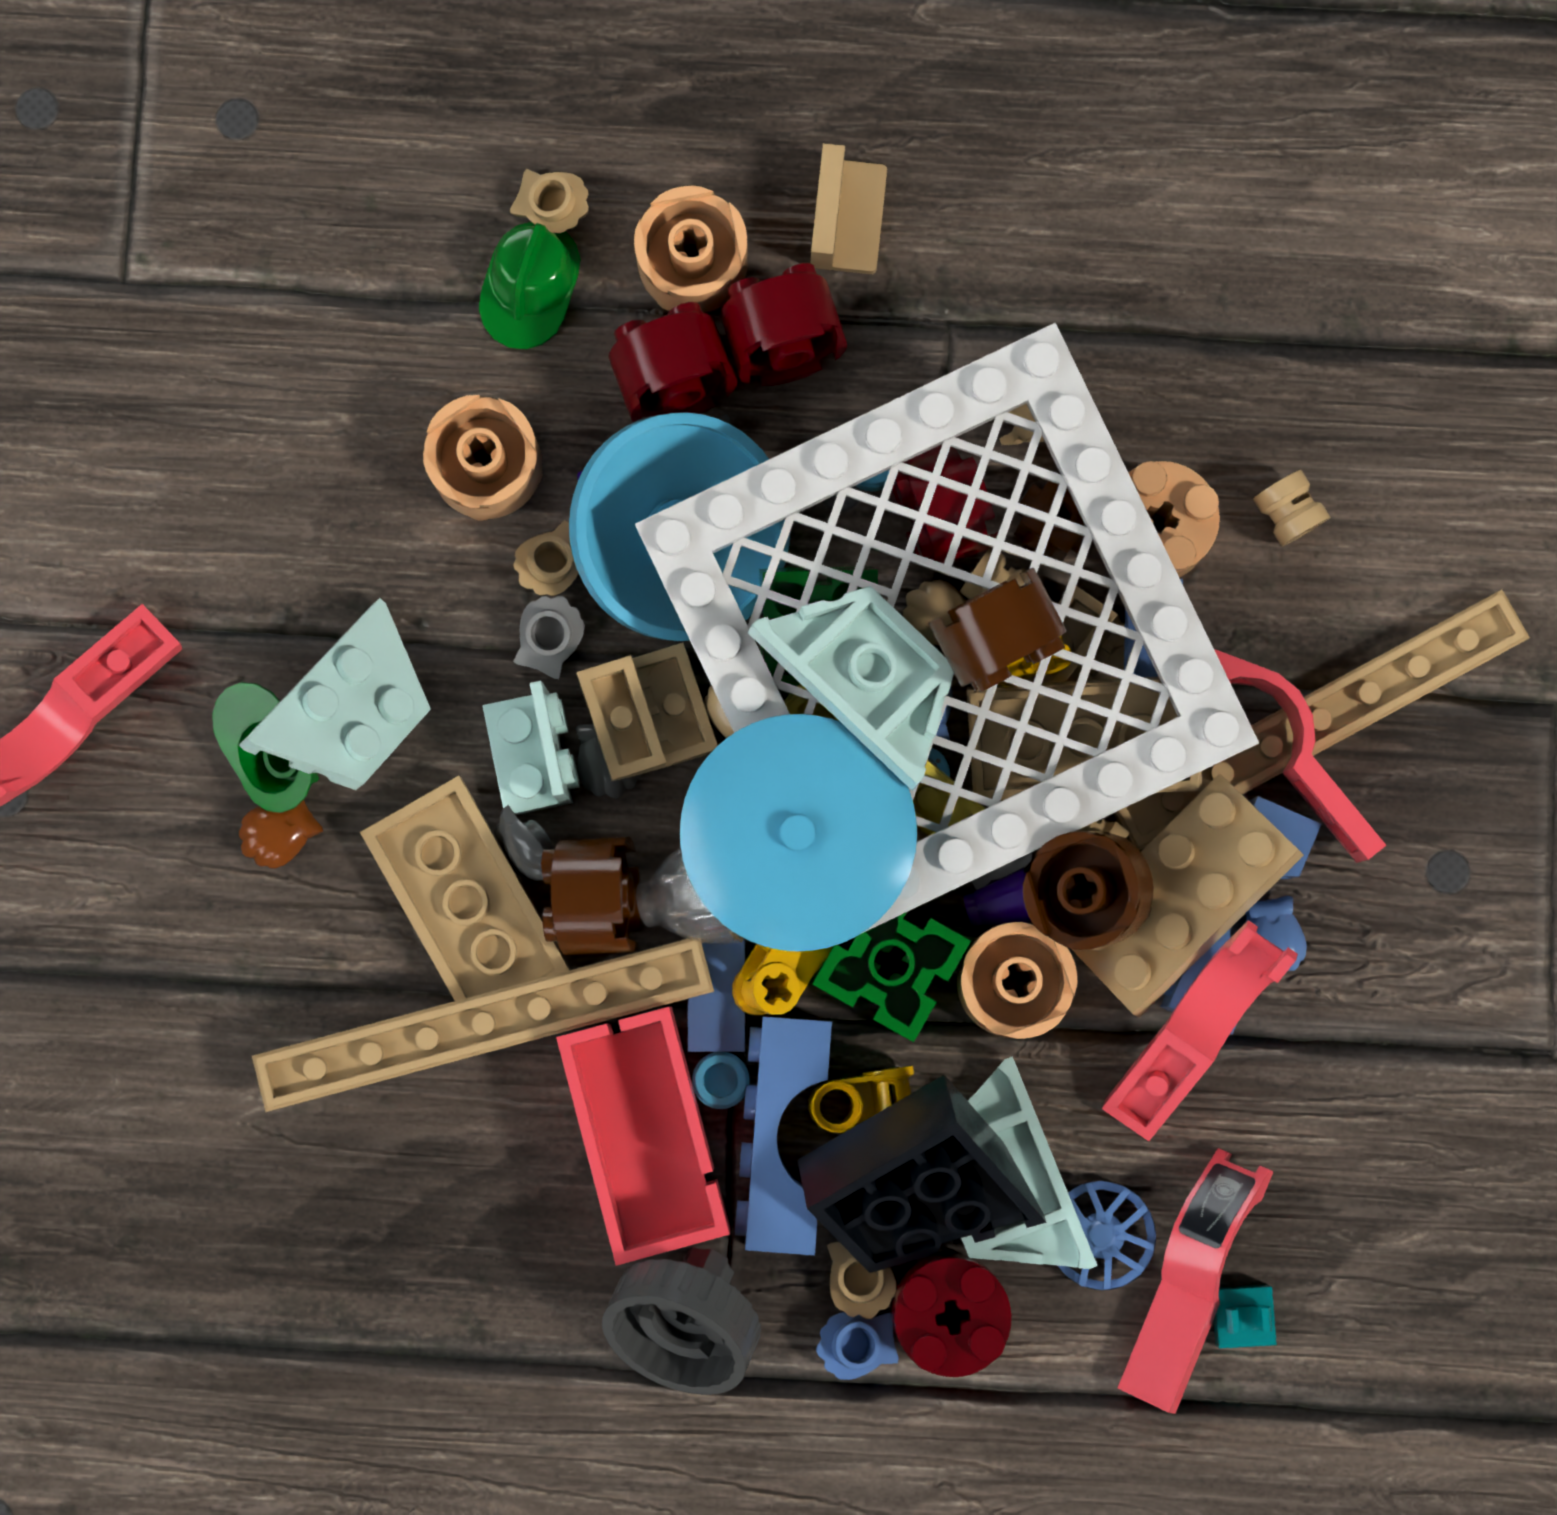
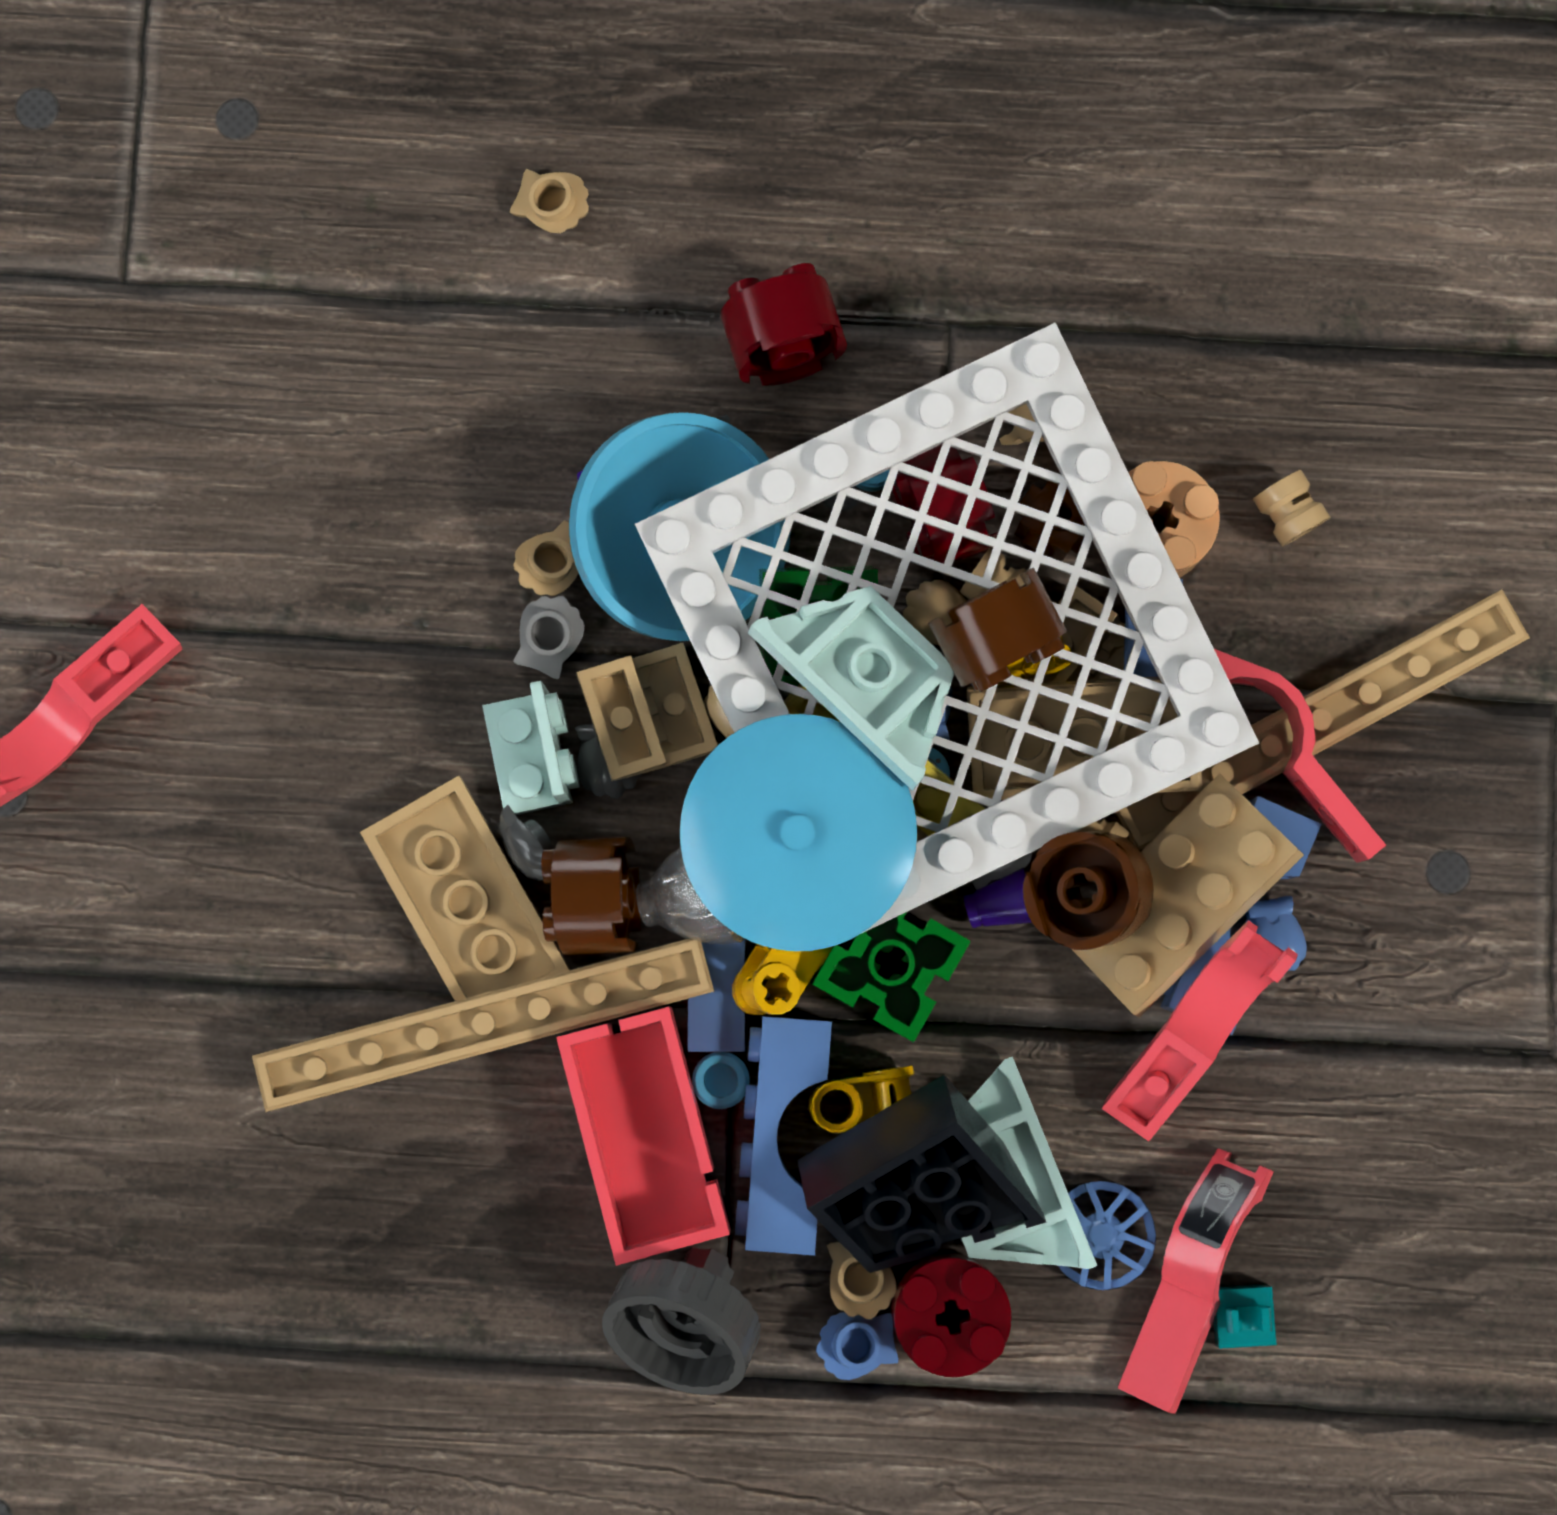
green piece [212,682,319,813] -> none
light aqua wing [239,598,431,790] -> none
dark orange animal [239,800,323,869] -> none
light nougat brick [423,395,543,521] -> none
green piece [479,222,581,350] -> none
dark red brick [608,302,737,423] -> none
light nougat brick [634,186,748,313] -> none
tan panel [810,143,887,274] -> none
light nougat brick [956,922,1078,1039] -> none

